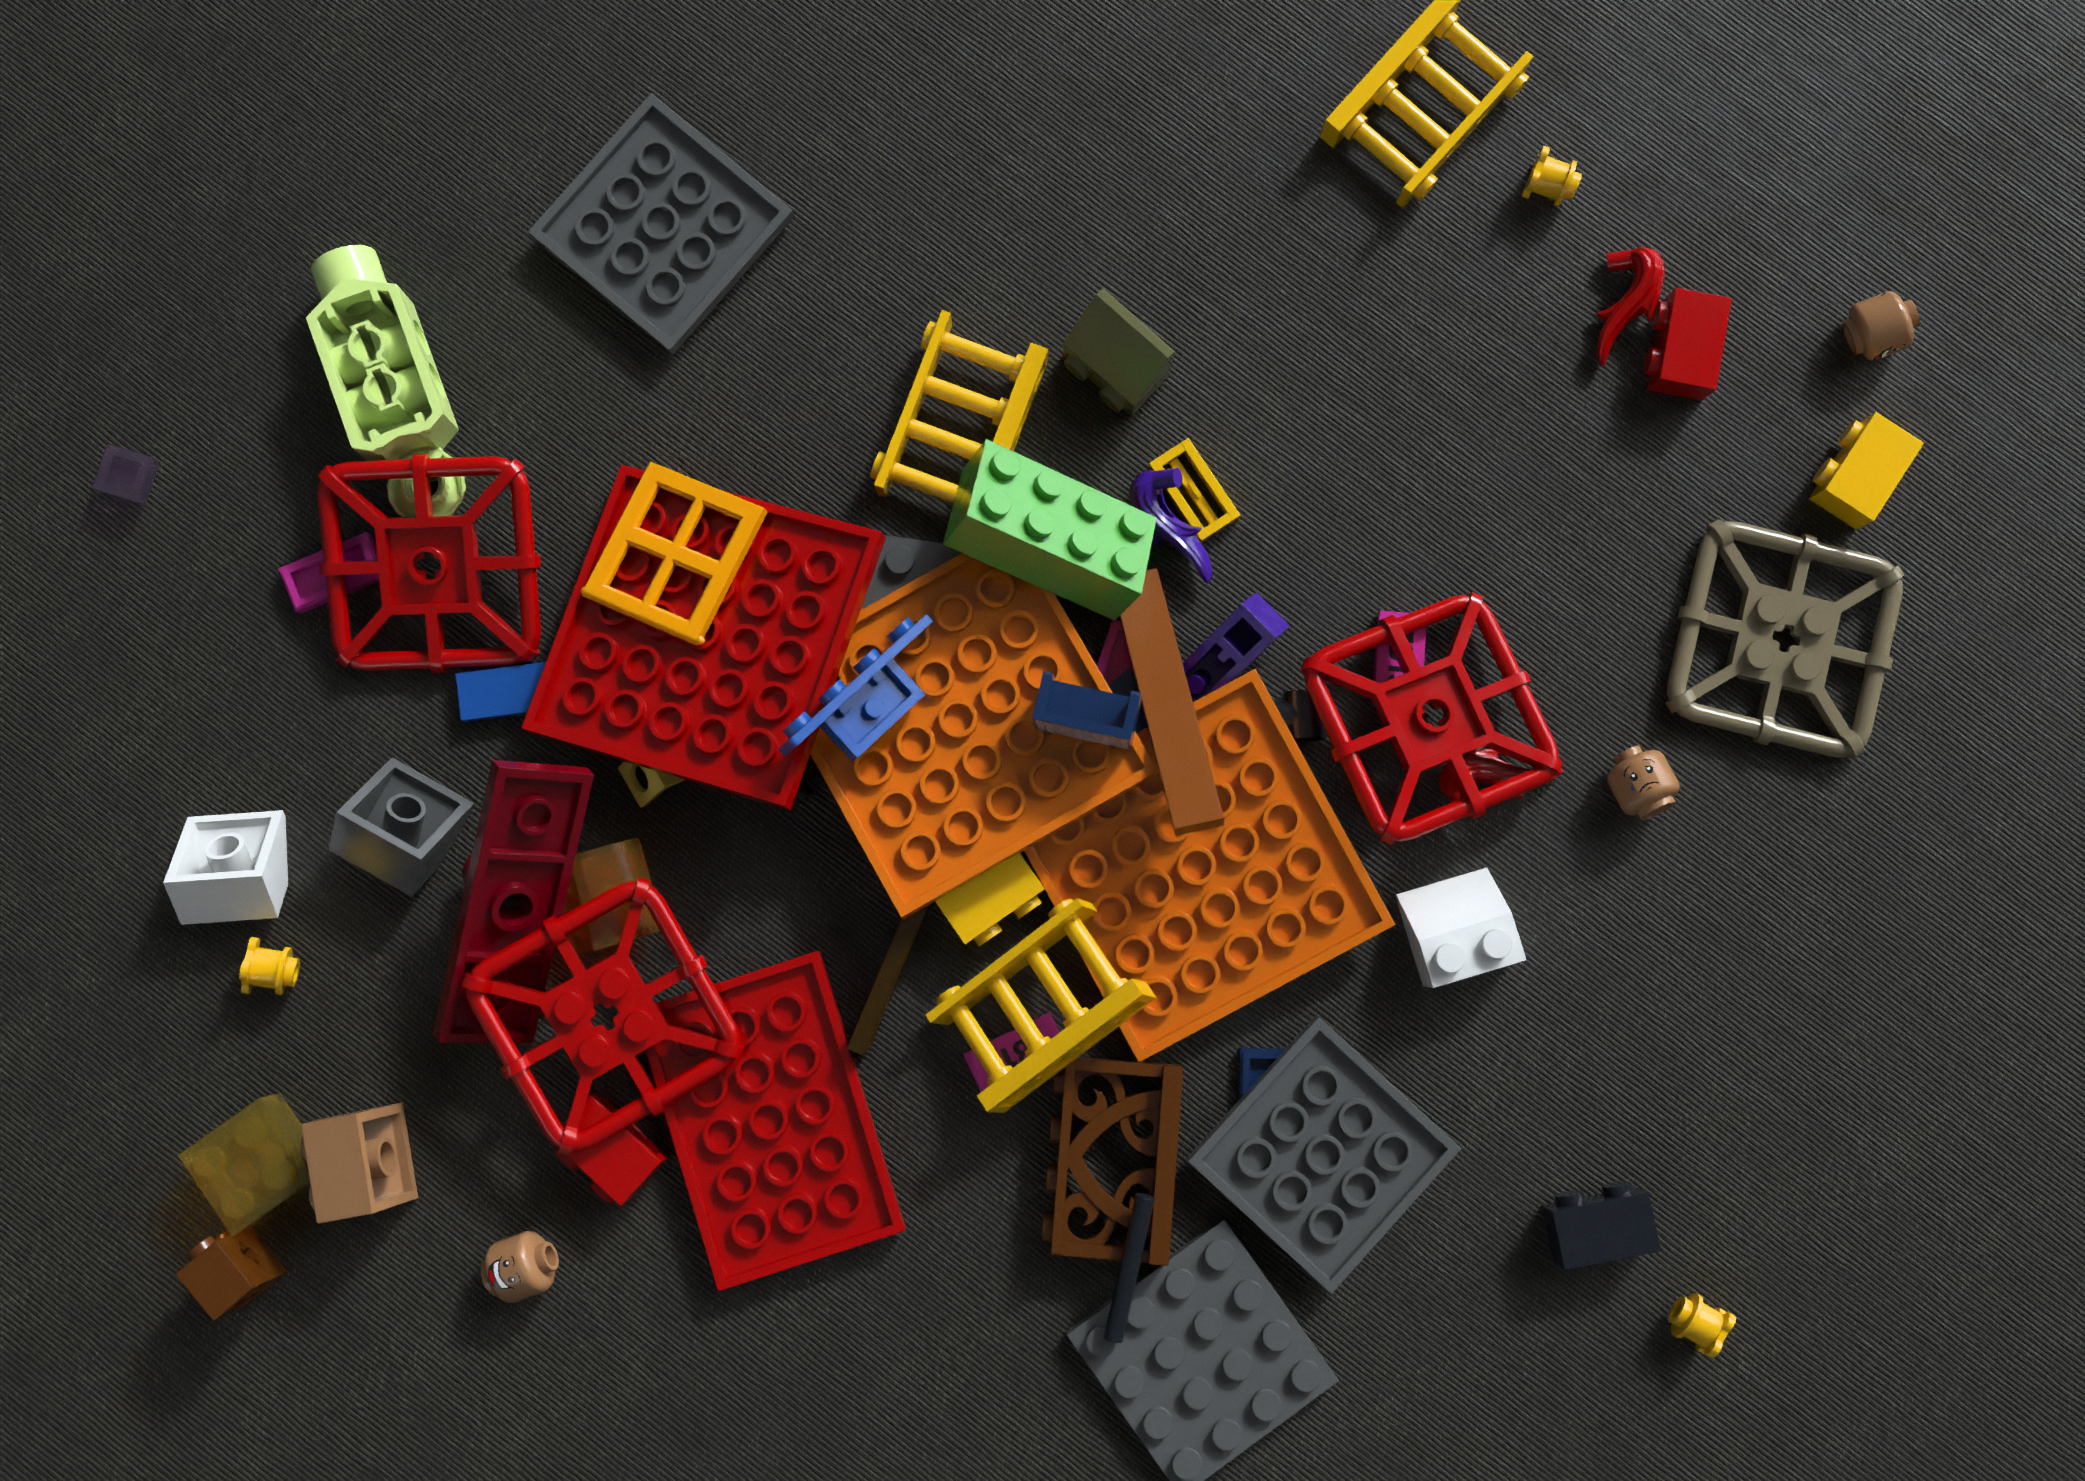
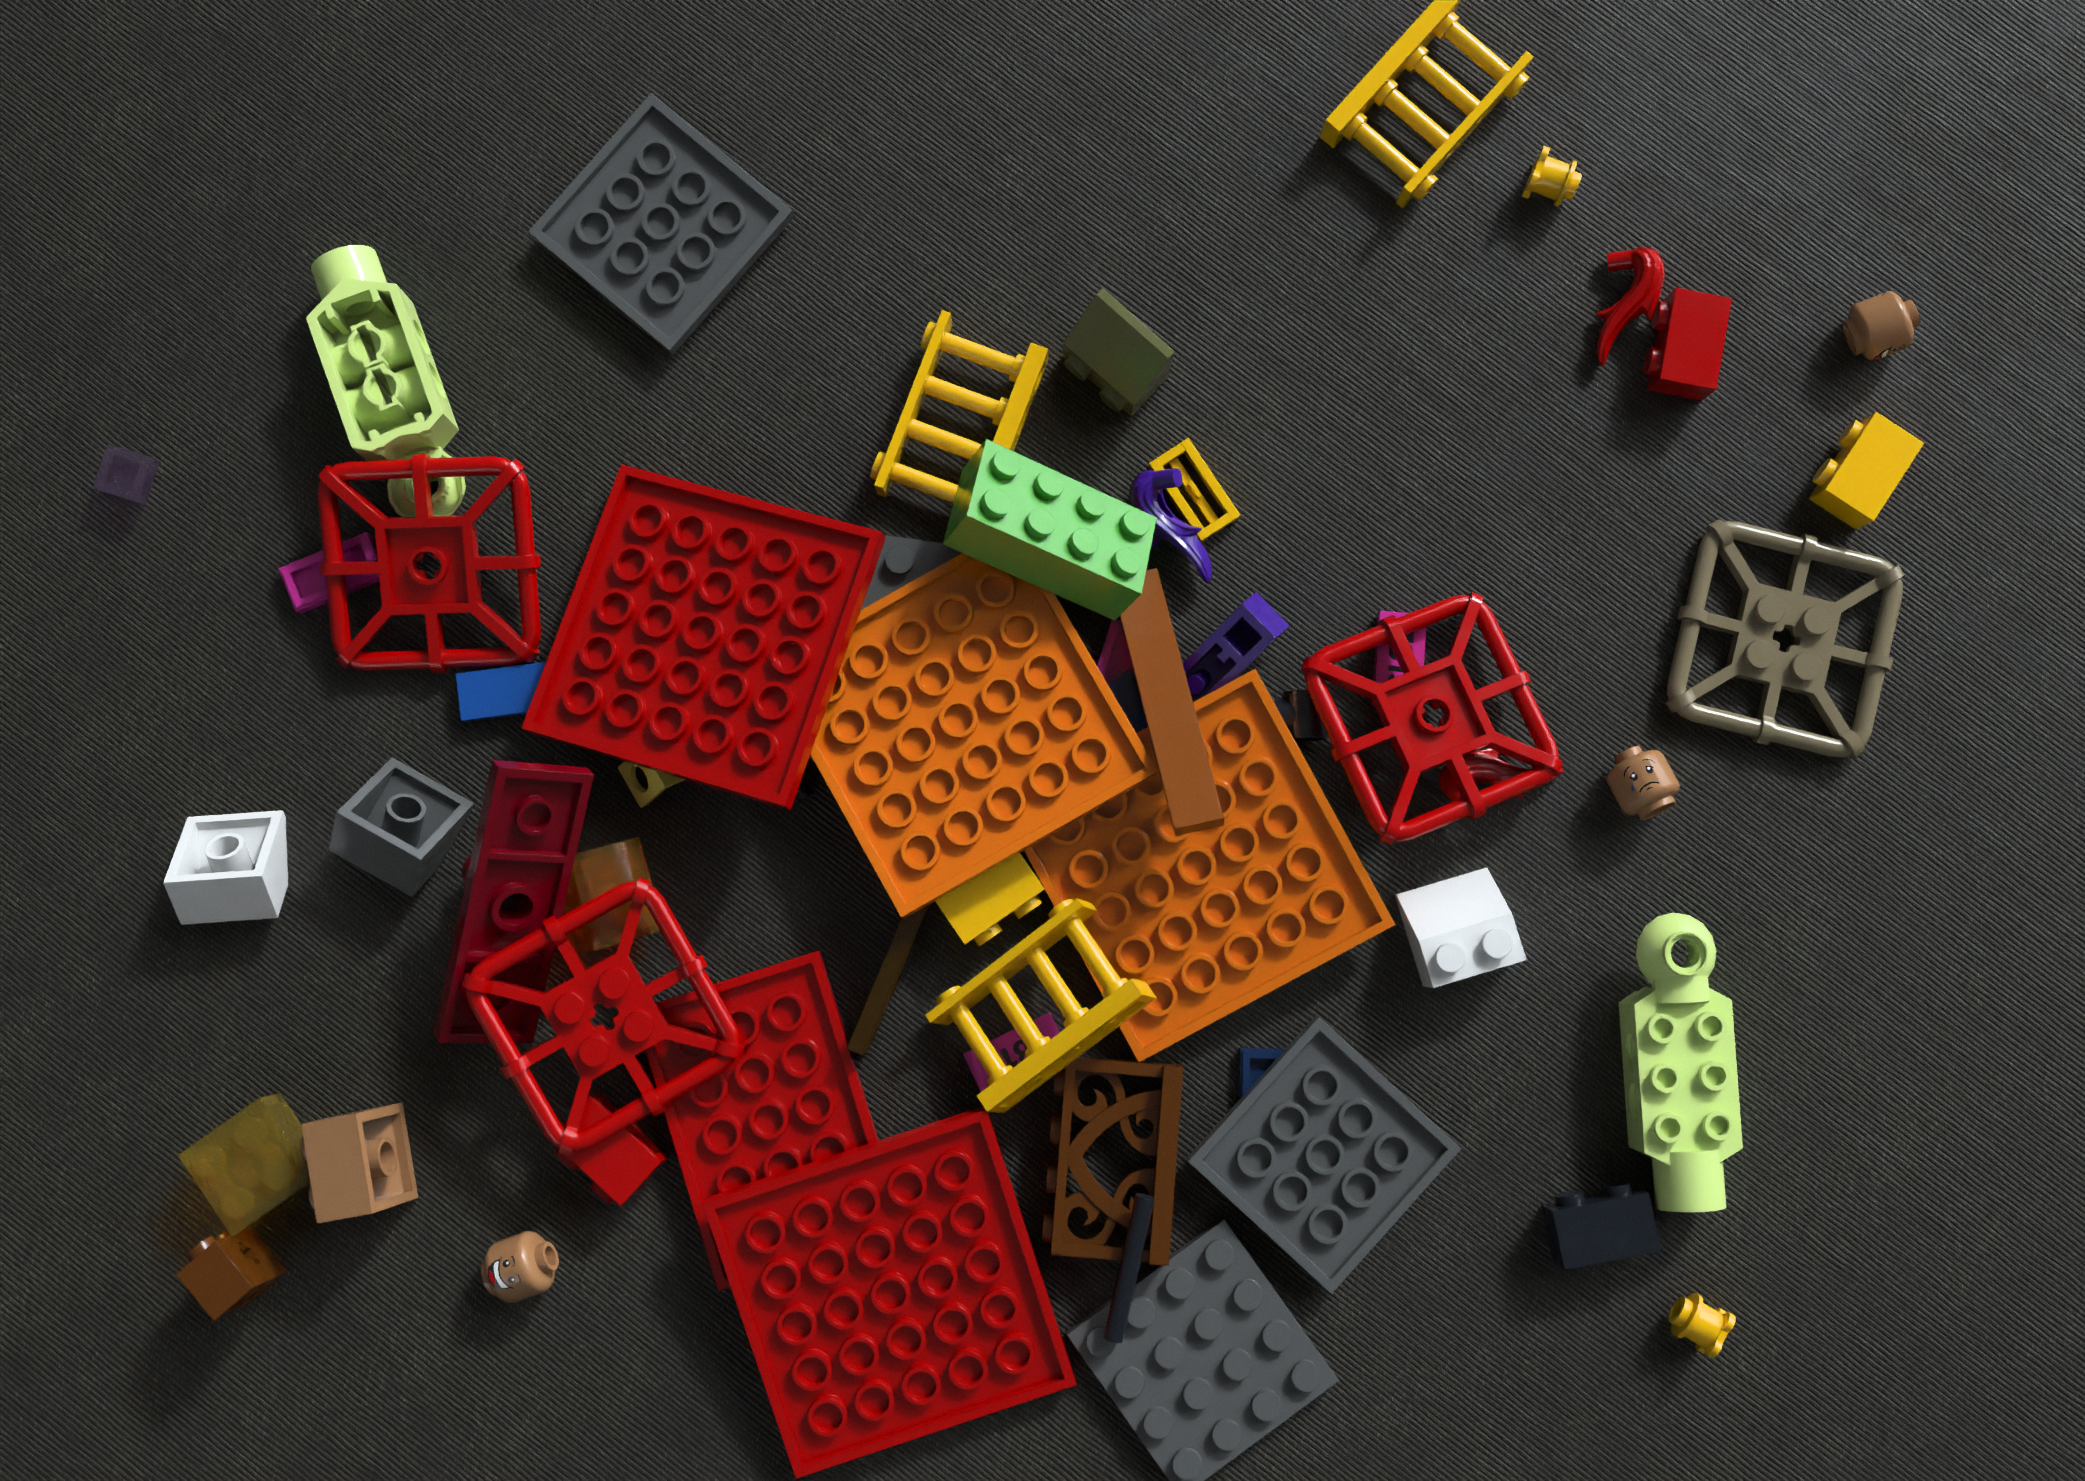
yellow brick [239,937,300,995] -> none
light orange window [581,461,768,646] -> none
bracket [778,614,933,762] -> none
dark blue panel [1032,672,1141,750] -> none
none -> red plate [702,1106,1077,1479]
none -> yellowish green brick [1619,913,1743,1212]

